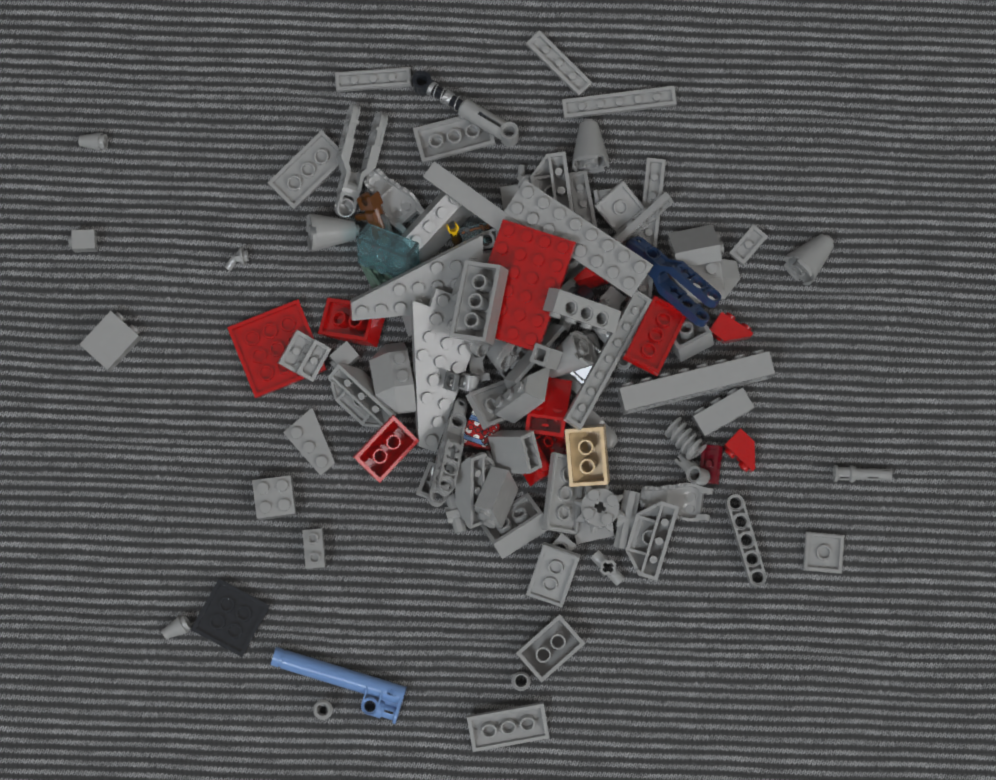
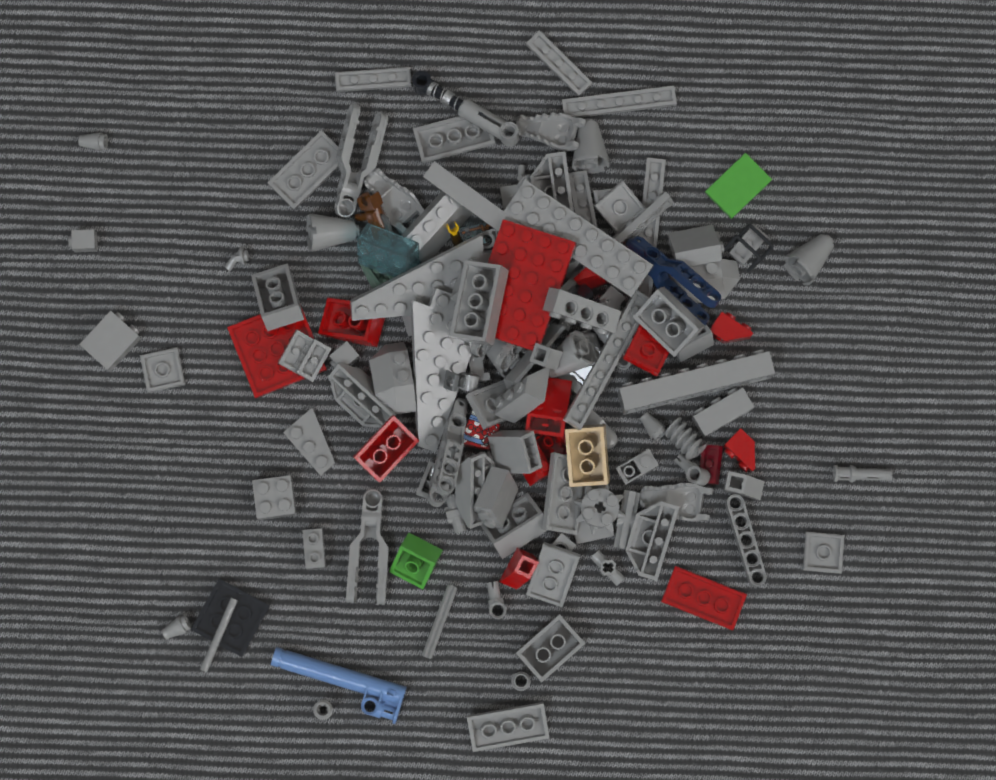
none -> light grey tile [140,347,186,393]
none -> light grey bar [200,598,238,673]
none -> light grey brick [251,263,304,331]
none -> light grey piece [346,489,389,605]
none -> bright green slope [389,533,443,589]
none -> light grey axle [422,585,457,659]
none -> light grey pin [486,581,506,620]
none -> red slope [499,548,539,590]
none -> light grey animal [516,112,586,151]
none -> light grey slope [616,449,659,485]
none -> light grey slope [633,287,705,357]
none -> light grey cone [640,412,666,441]
none -> red tile [661,566,747,631]
none -> bright green tile [705,153,772,219]
none -> light grey slope [723,471,765,500]
none -> black piece [724,224,774,273]

